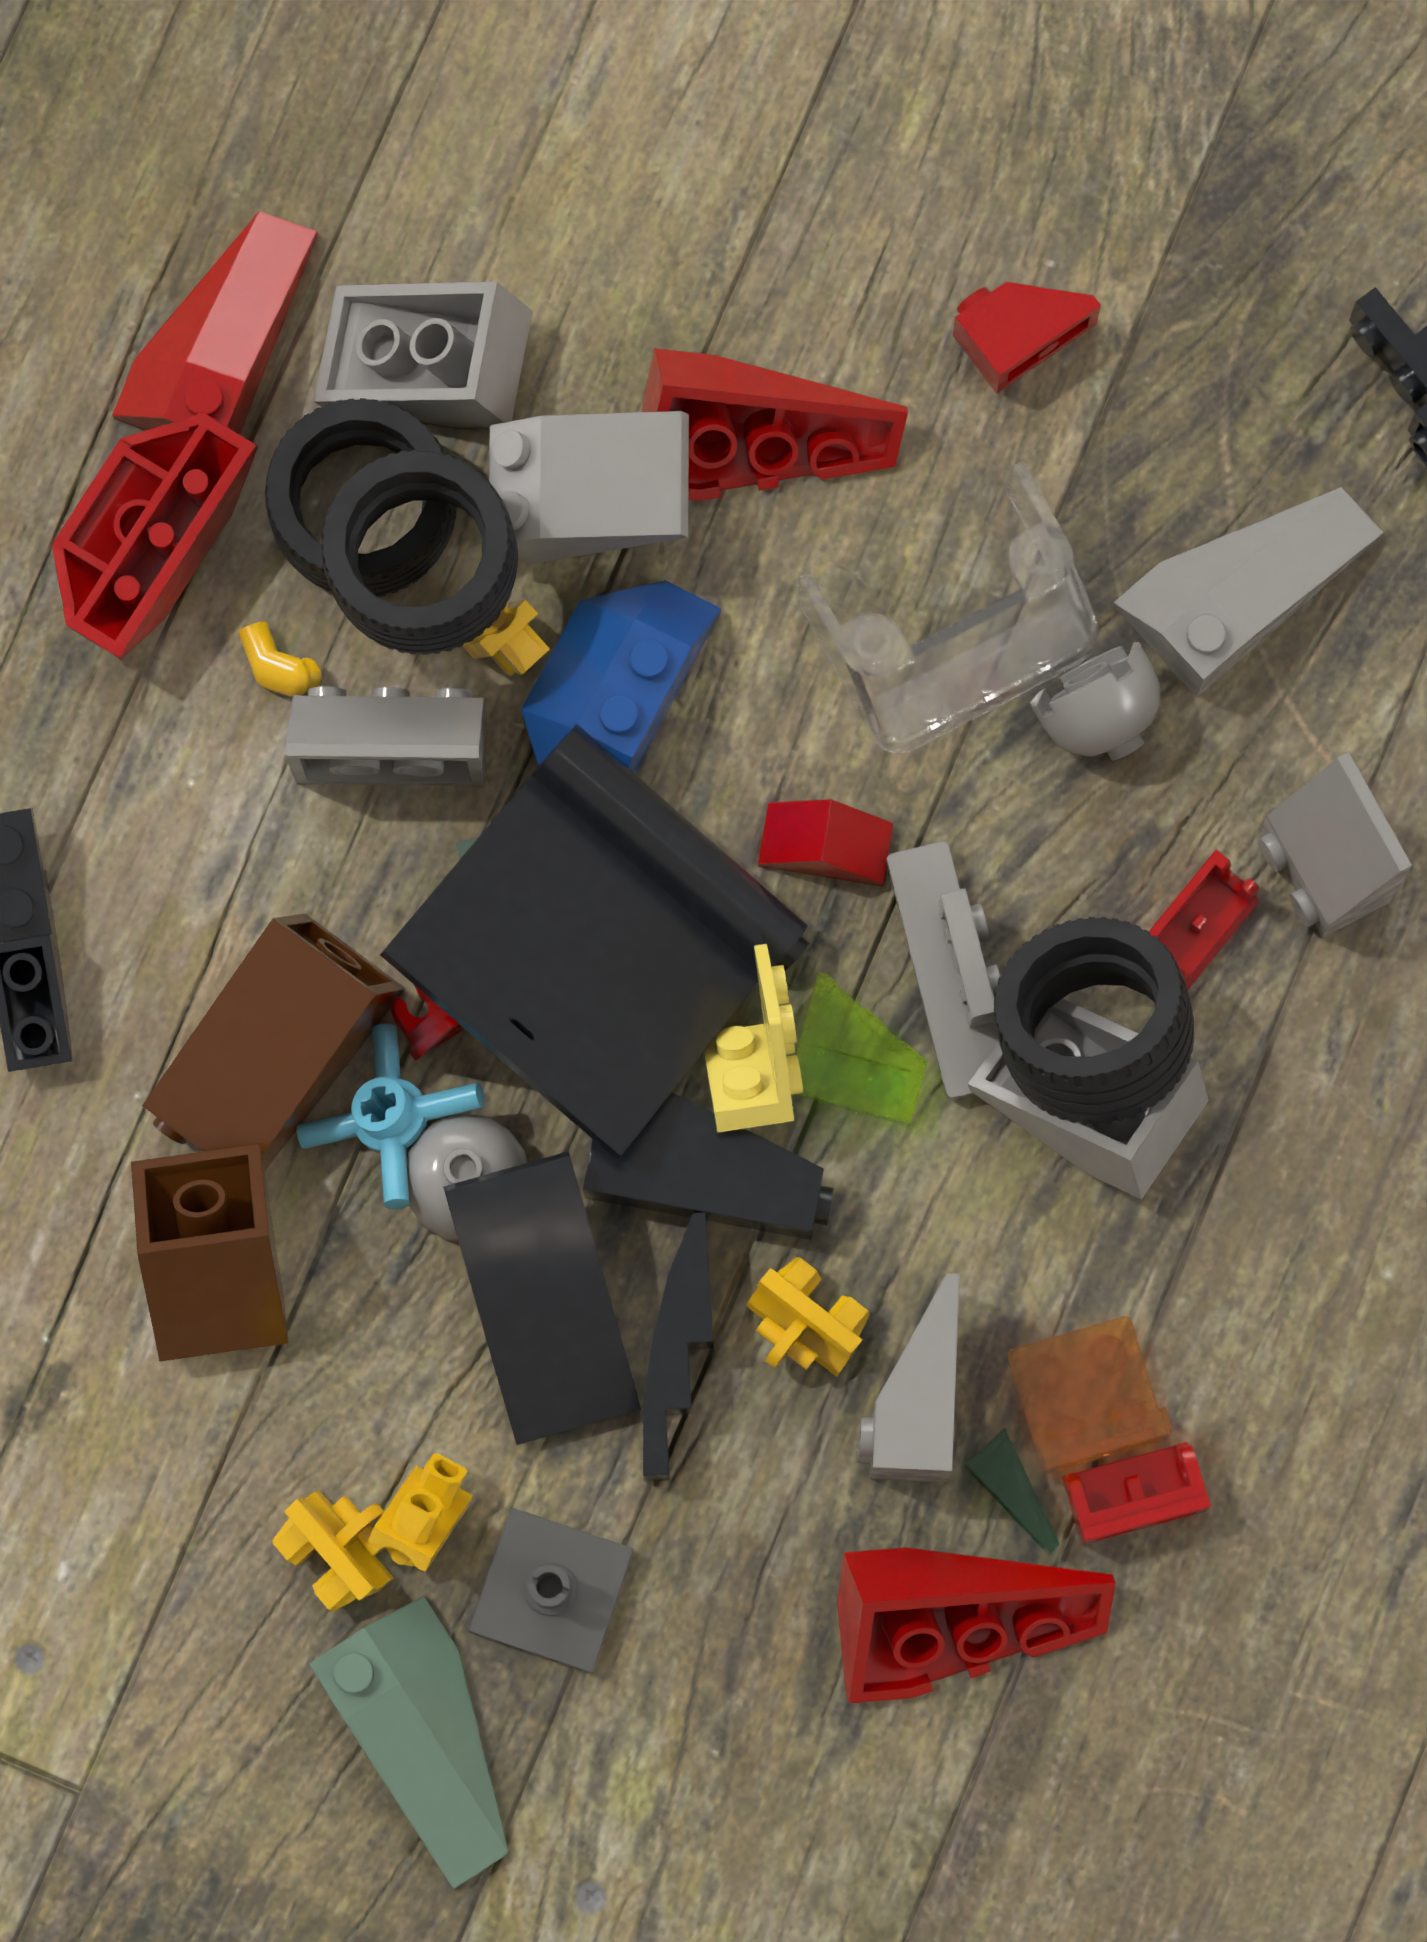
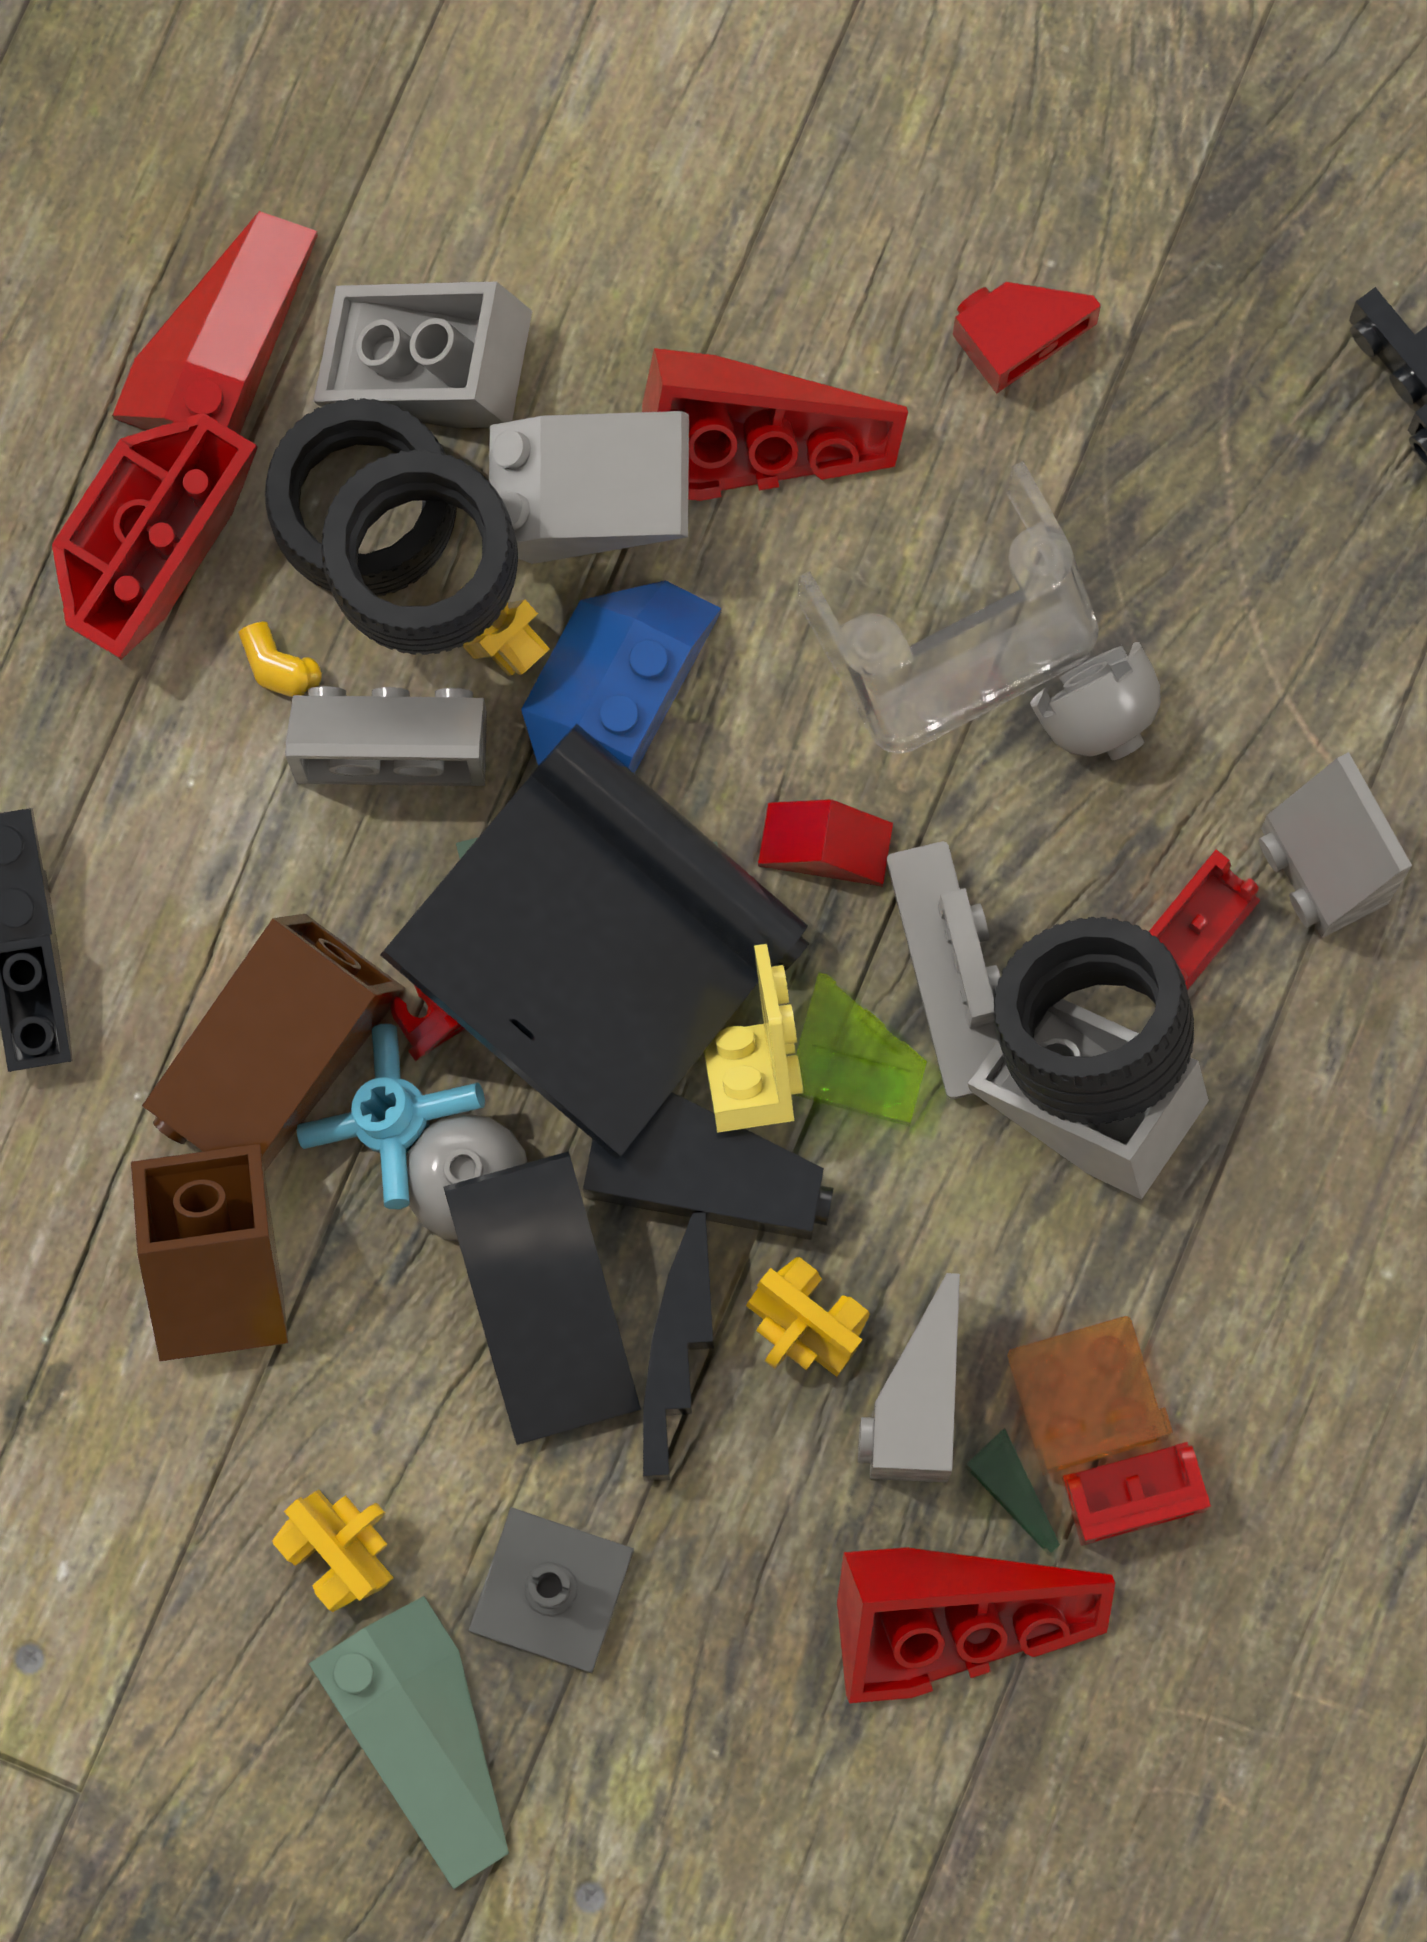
yellow hips [367,1453,473,1572] -> none
light grey wedge [1113,487,1384,697] -> none

